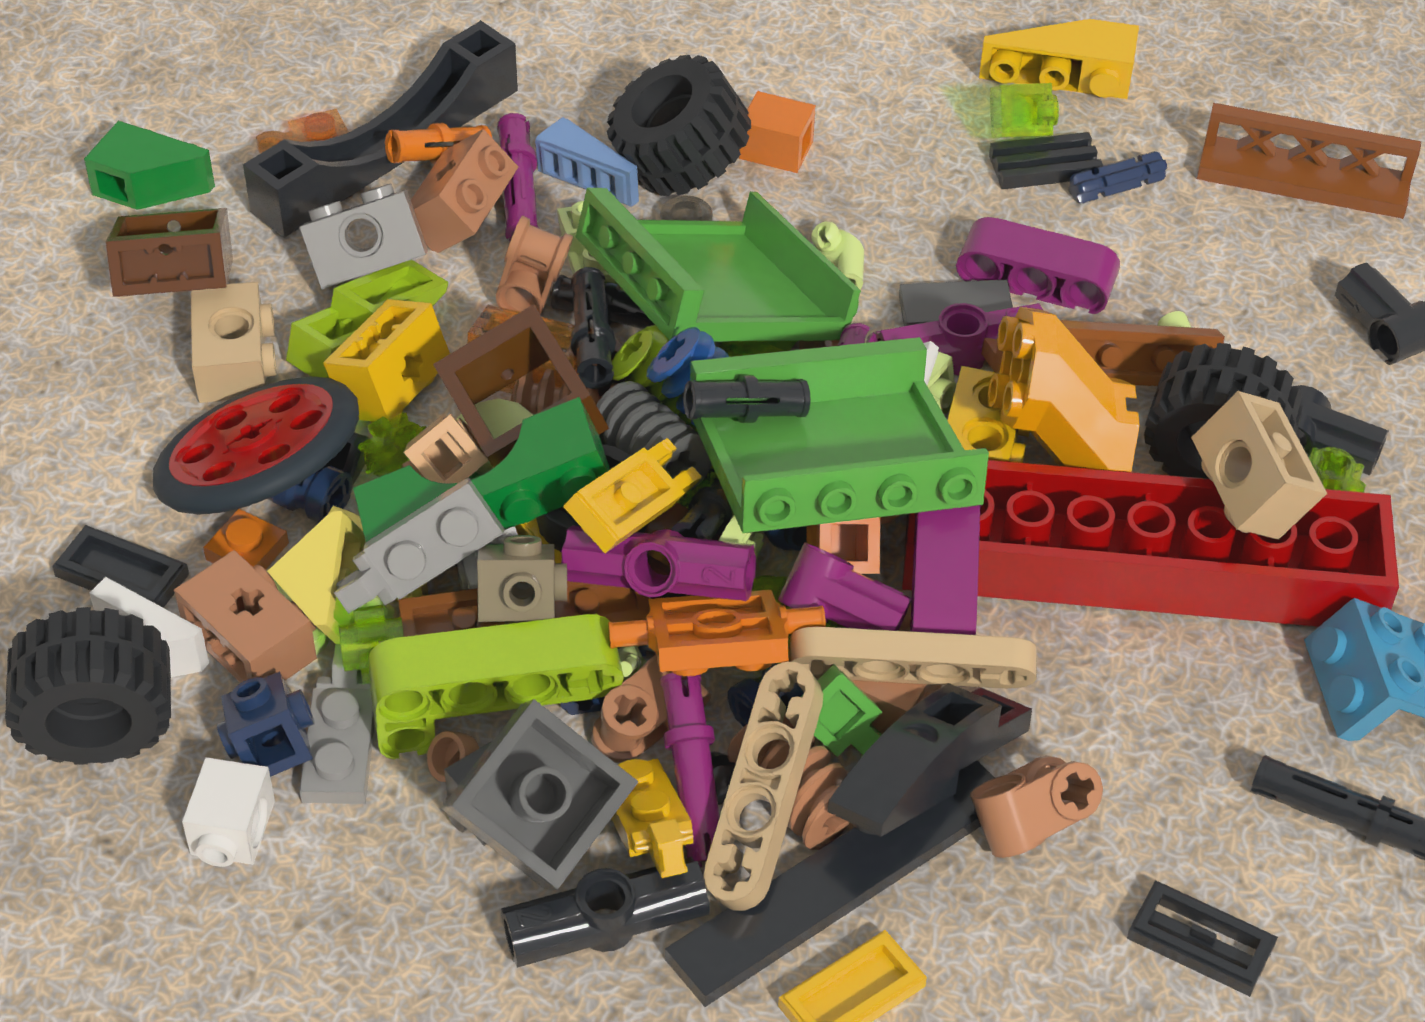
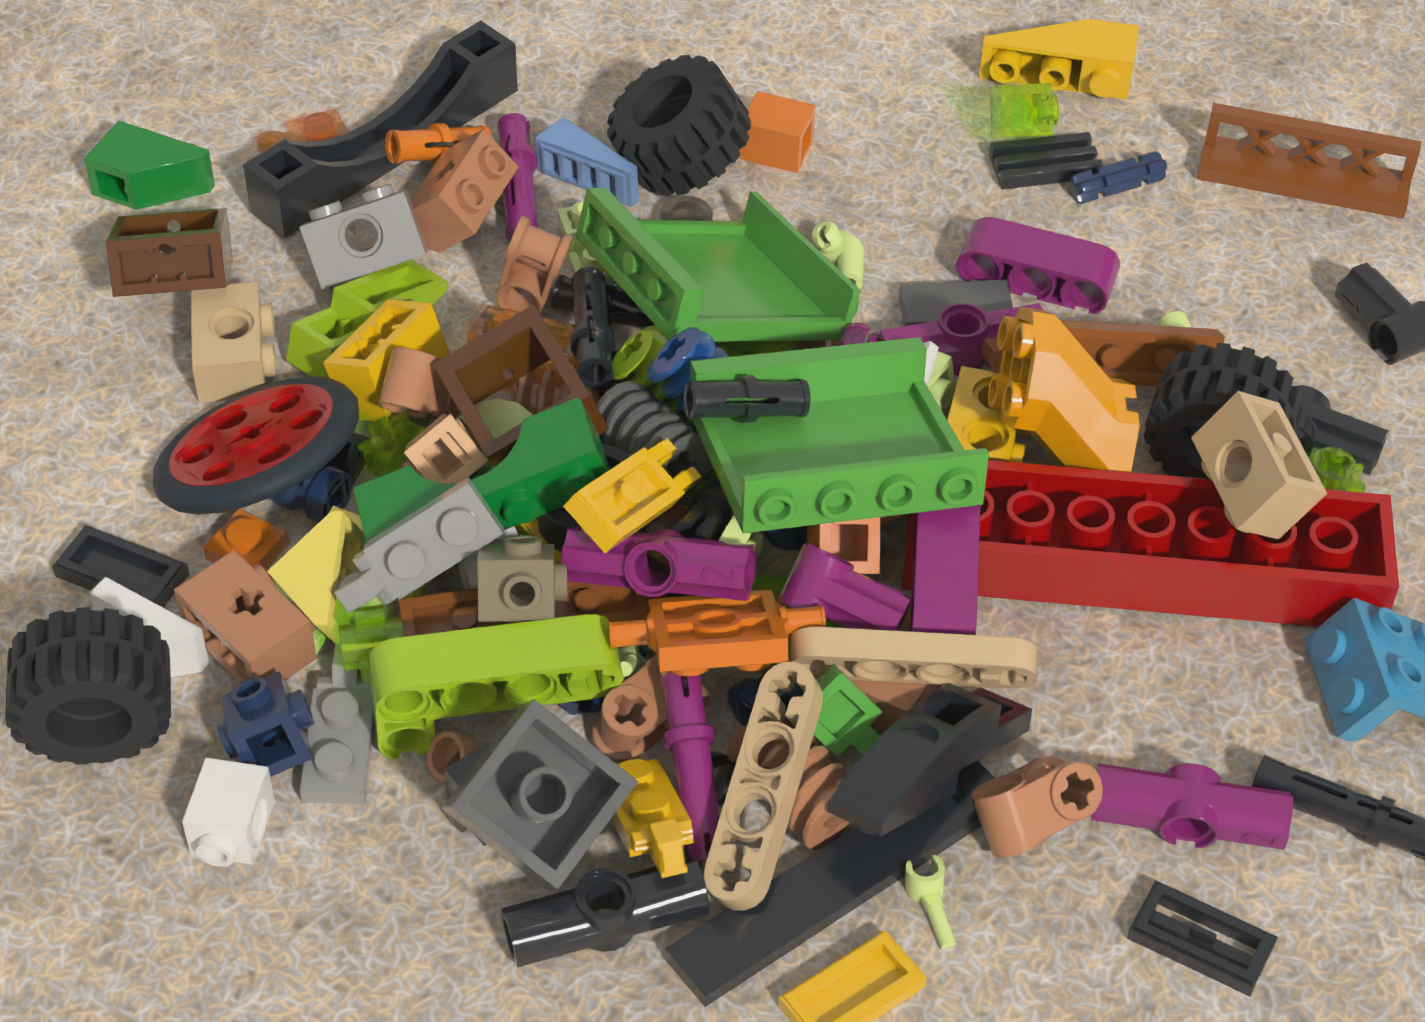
none -> nougat piece [378,347,461,423]
none -> yellowish green hand [905,855,956,949]
none -> magenta piece [1091,763,1293,850]

